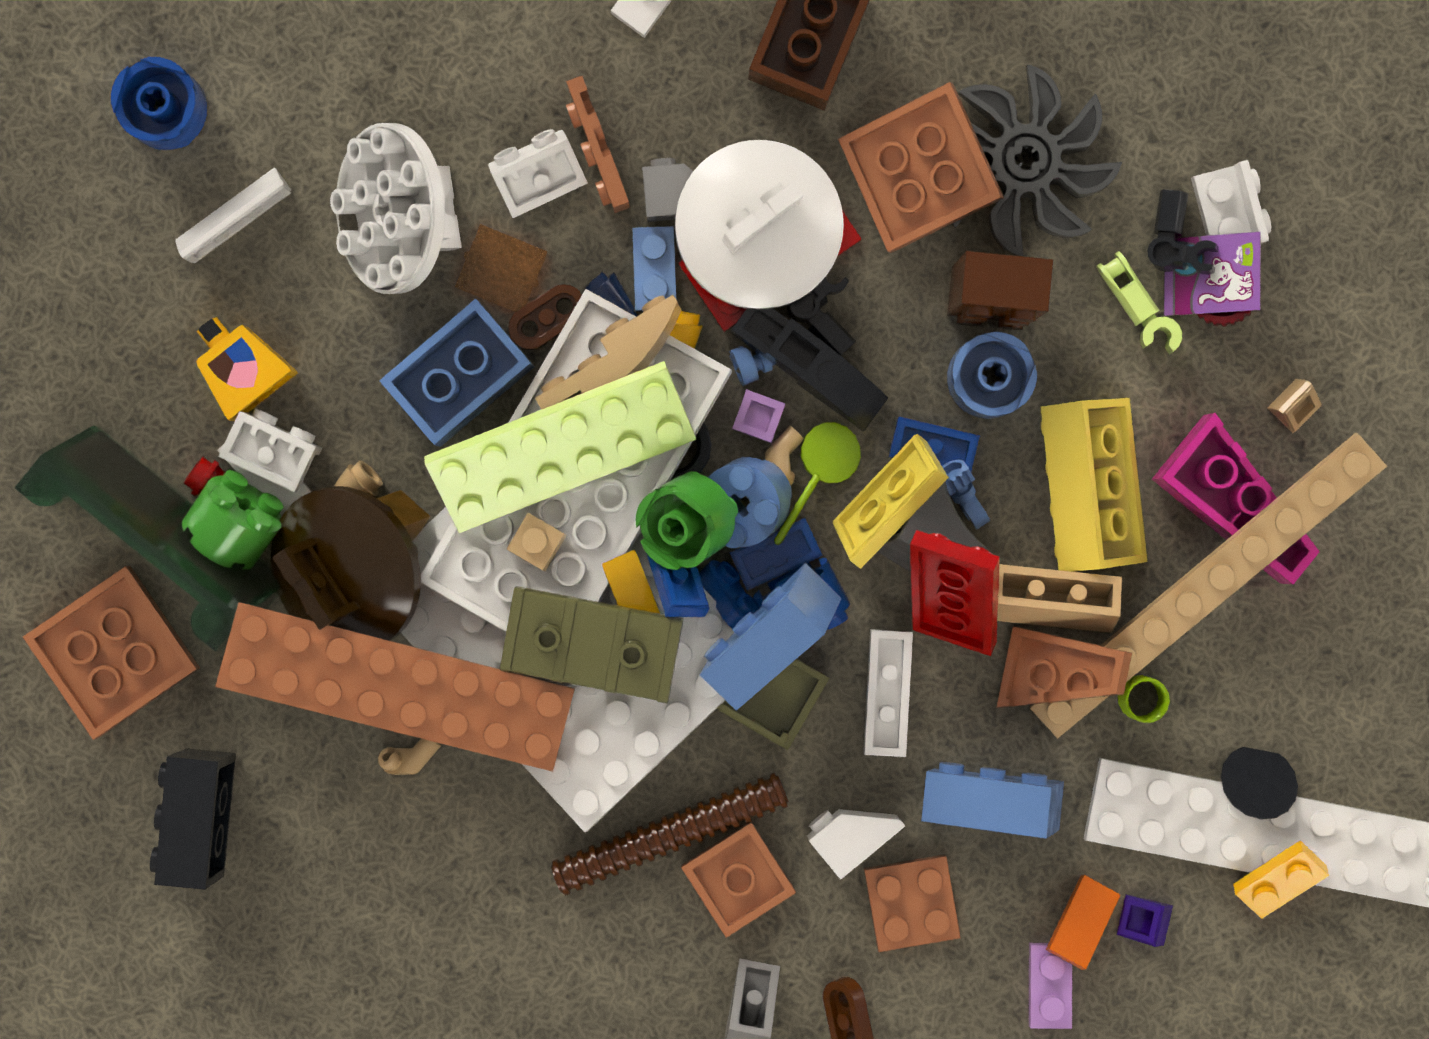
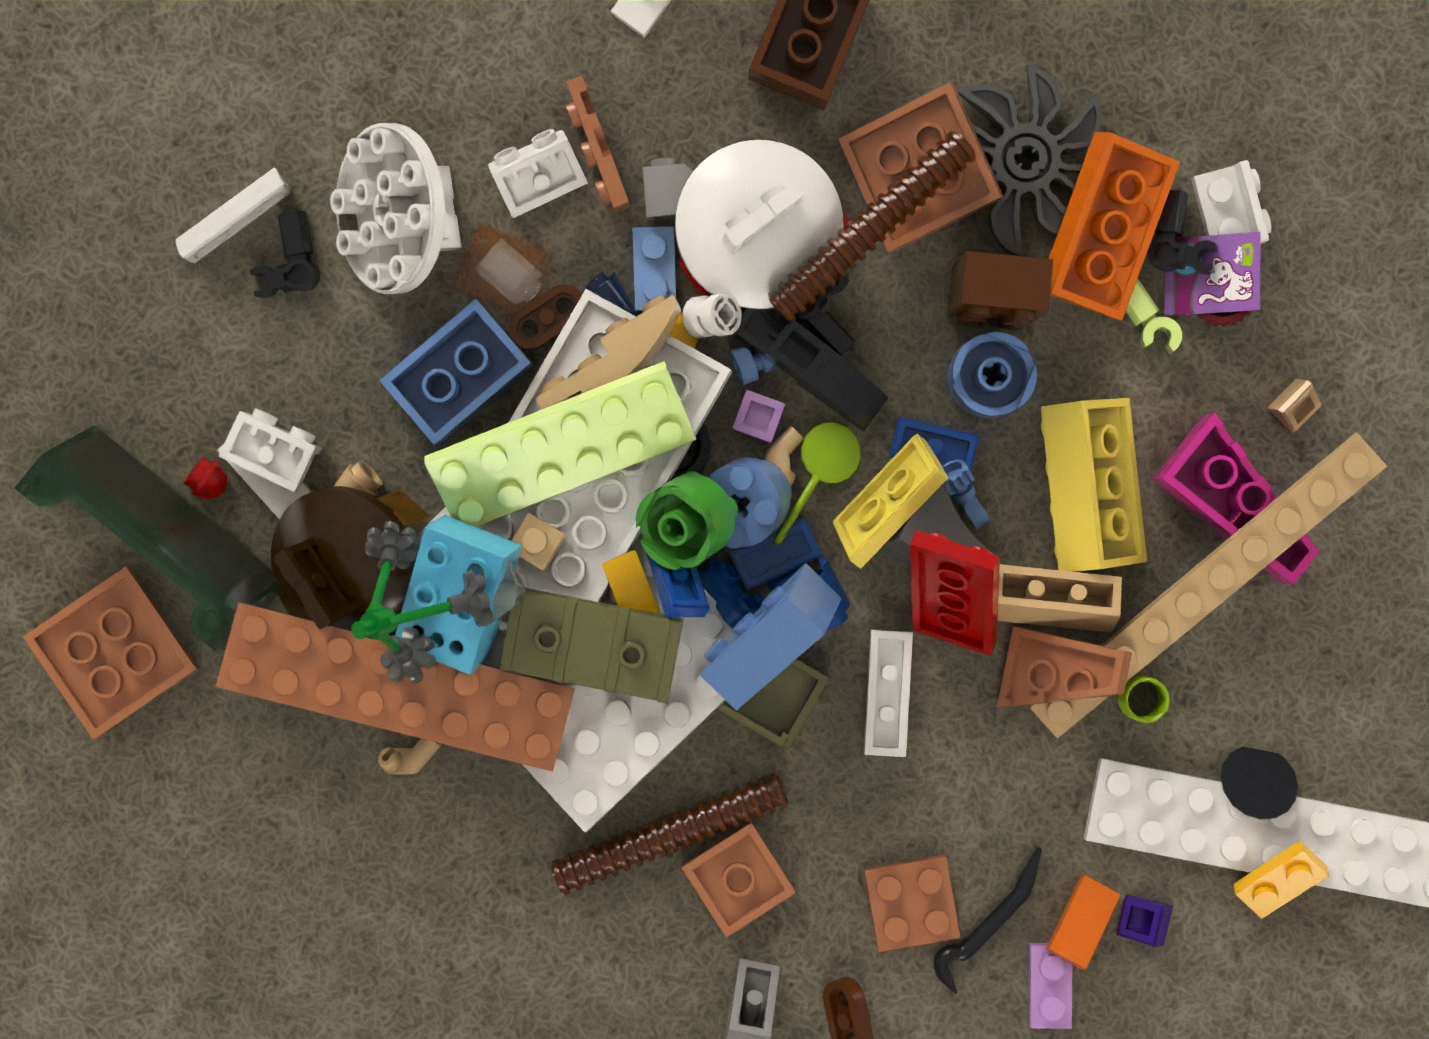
blue brick [111,57,207,150] -> none
black brick [150,748,236,890] -> none
bright green brick [182,470,284,569] -> none
yellow torso [196,317,298,421] -> none
white slope [807,809,905,880] -> none
medium blue wedge [921,762,1064,839] -> none
none -> black bar [250,211,320,298]
none -> dark grey plant [351,521,493,684]
none -> medium azure piece [395,515,525,675]
none -> clear brick [474,238,543,305]
none -> white wheel [682,293,742,338]
none -> reddish brown piece [768,131,976,323]
none -> black piece [934,847,1042,994]
none -> orange slope [1048,132,1180,321]

